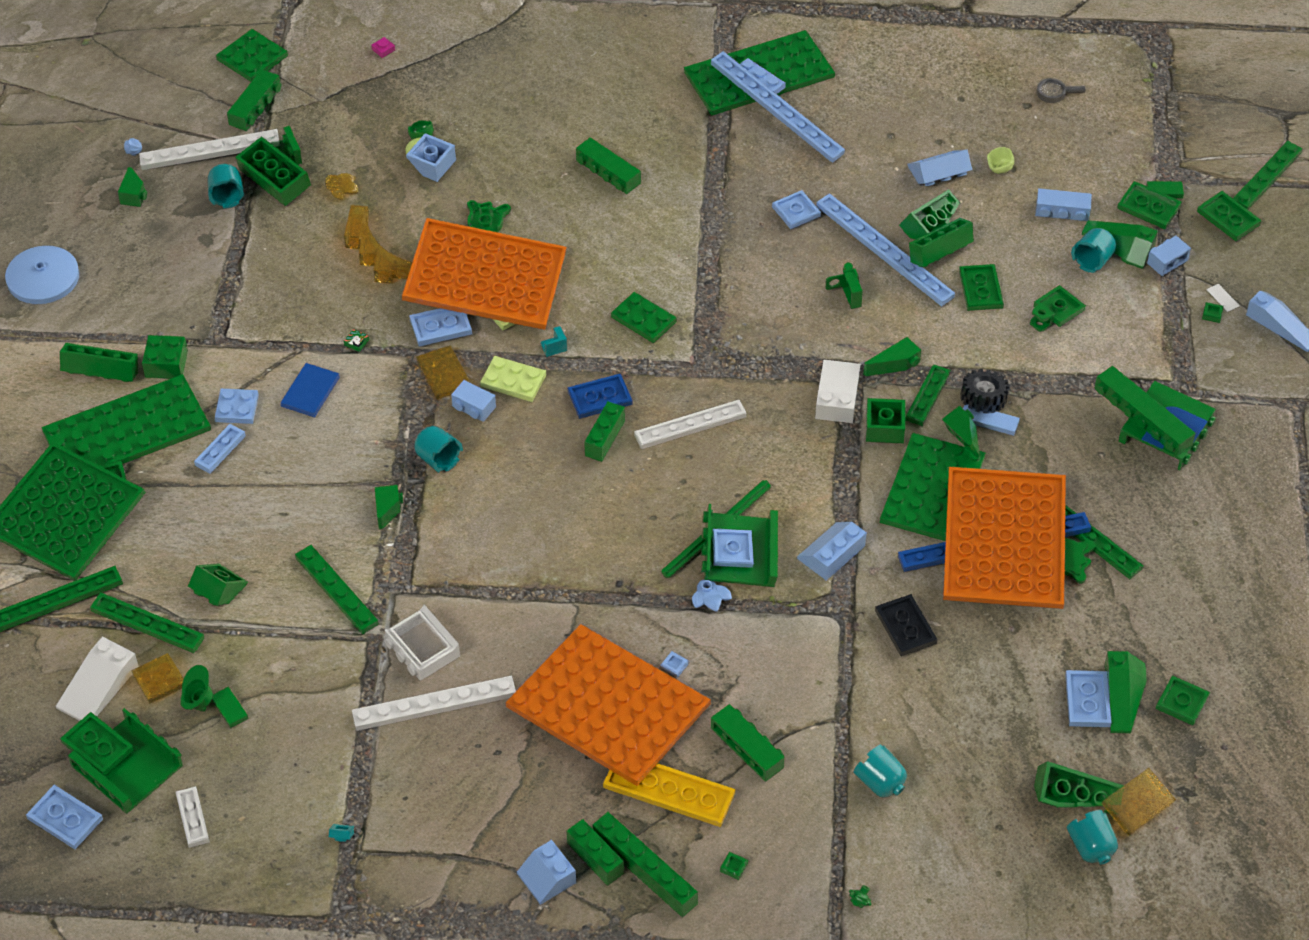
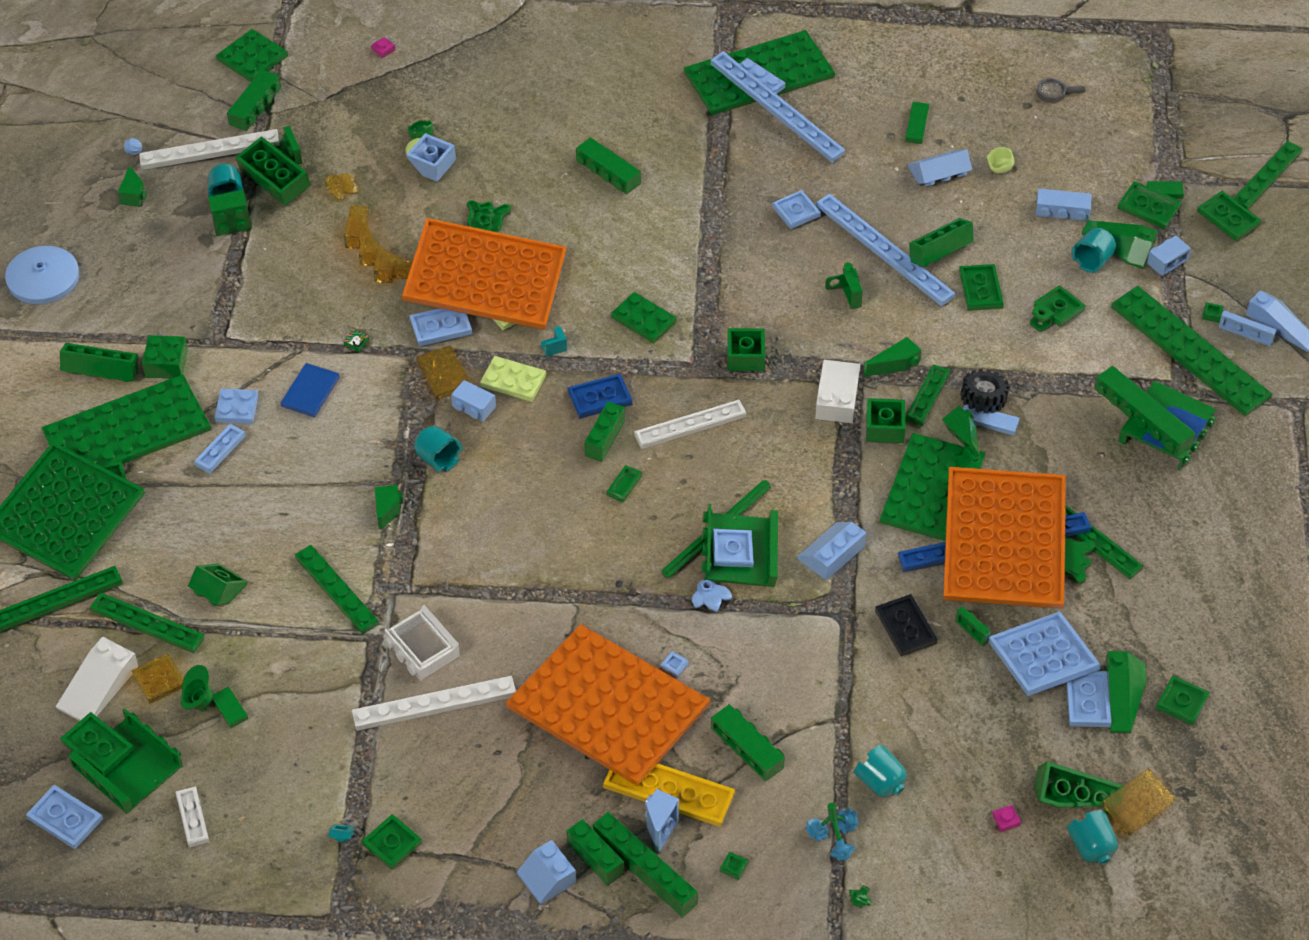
green wedge [899,189,960,239] -> none
white sticker [1206,284,1239,312] -> none
none -> green brick [208,190,251,236]
none -> green plate [362,814,422,870]
none -> green tile [607,465,642,503]
none -> light blue slope [645,789,679,853]
none -> green brick [727,328,765,371]
none -> dark azure plant [805,803,859,861]
none -> green tile [905,102,929,144]
none -> green plate [955,606,991,647]
none -> light blue plate [989,611,1100,696]
none -> dark pink plate [992,805,1021,832]
none -> green plate [1111,285,1272,417]
none -> light blue plate [1219,310,1276,346]

